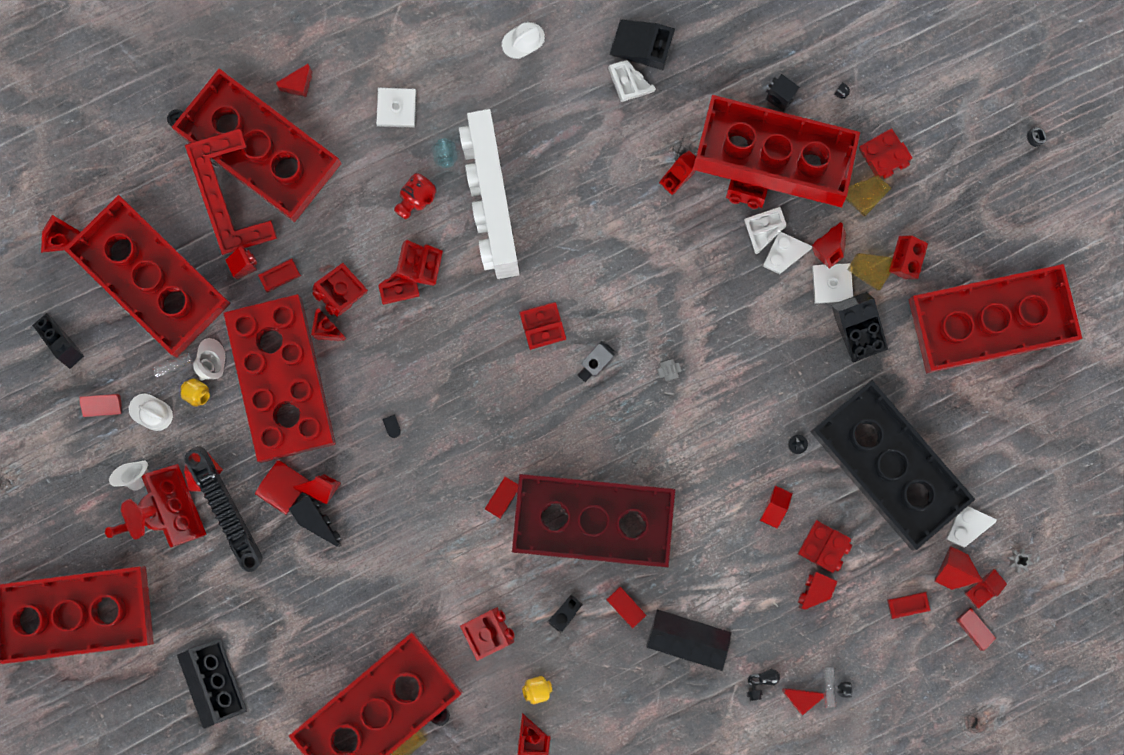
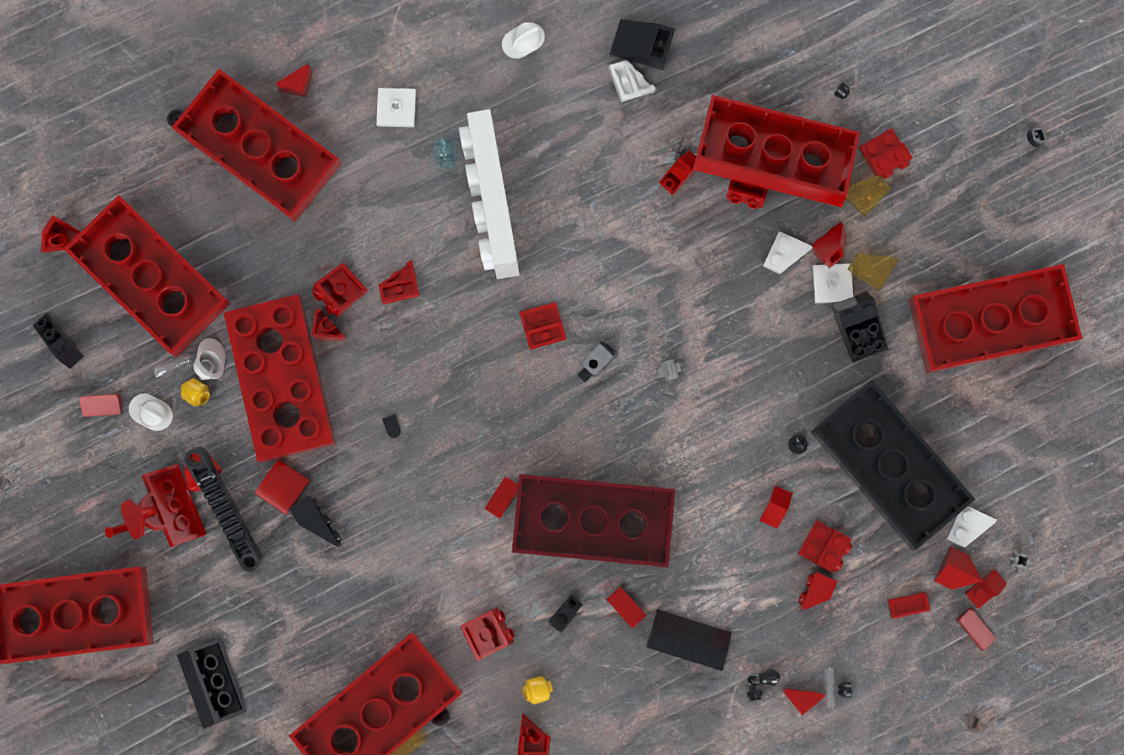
white piece [109,461,149,491] -> none
red plate [185,128,277,255] -> none
red slope [225,246,258,280] -> none
red tile [258,259,301,293] -> none
red slope [293,474,341,505] -> none
red piece [394,173,437,220] -> none
red slope [395,240,443,286] -> none
white wing [744,207,786,254] -> none
black brick [766,74,800,112] -> none
red brick [889,235,928,279] -> none

